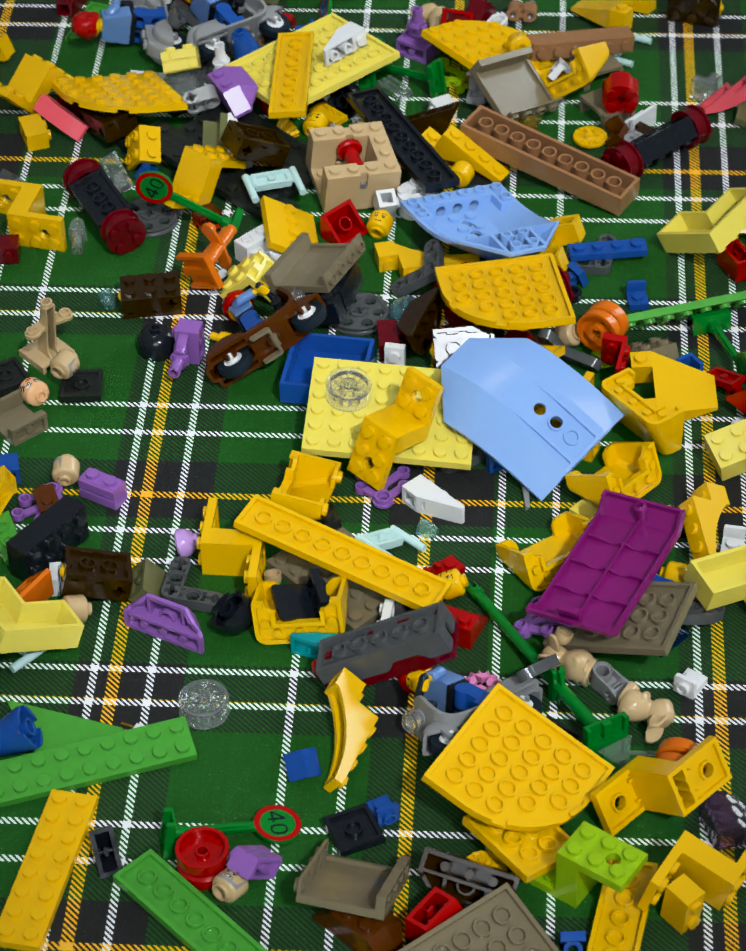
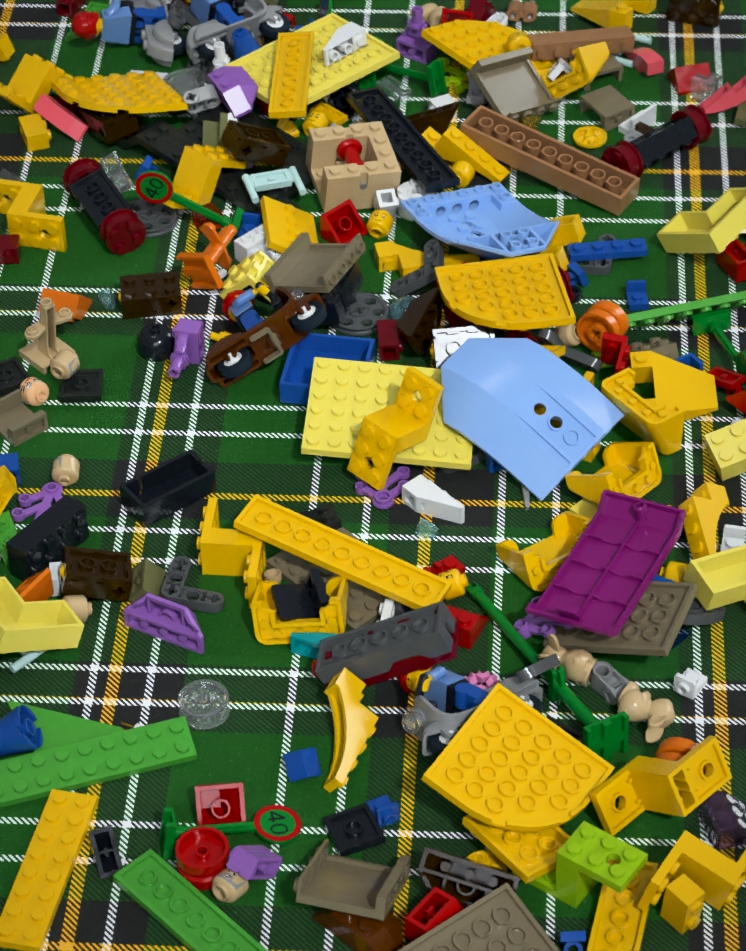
reddish brown bracket [32,483,59,515] -> none
clear piece [68,218,87,255] -> none
medium lavender brick [78,467,127,510] -> none
yellow bracket [125,124,161,171] -> none
light yellow brick [160,43,201,75] -> none
lavender brick [174,528,199,557] -> none
black cylinder [209,589,253,636] -> none
yellow windscreen [270,450,344,521] -> none
clear wheel [325,367,372,412] -> none
light aqua plate [355,525,427,556] -> none
white bracket [384,342,406,366] -> none
tan hinge [554,626,574,646] -> none
clear piece [597,735,656,767] -> none
red brick [602,71,639,114] -> none
reddish brown bracket [605,115,629,147] -> none
none -> orange slope [38,288,93,323]
none -> black piece [119,449,216,527]
none -> red slope [195,782,246,825]
none -> blue bracket [237,212,262,238]
none -> coral slope [624,47,664,76]
none -> red slope [667,62,713,95]

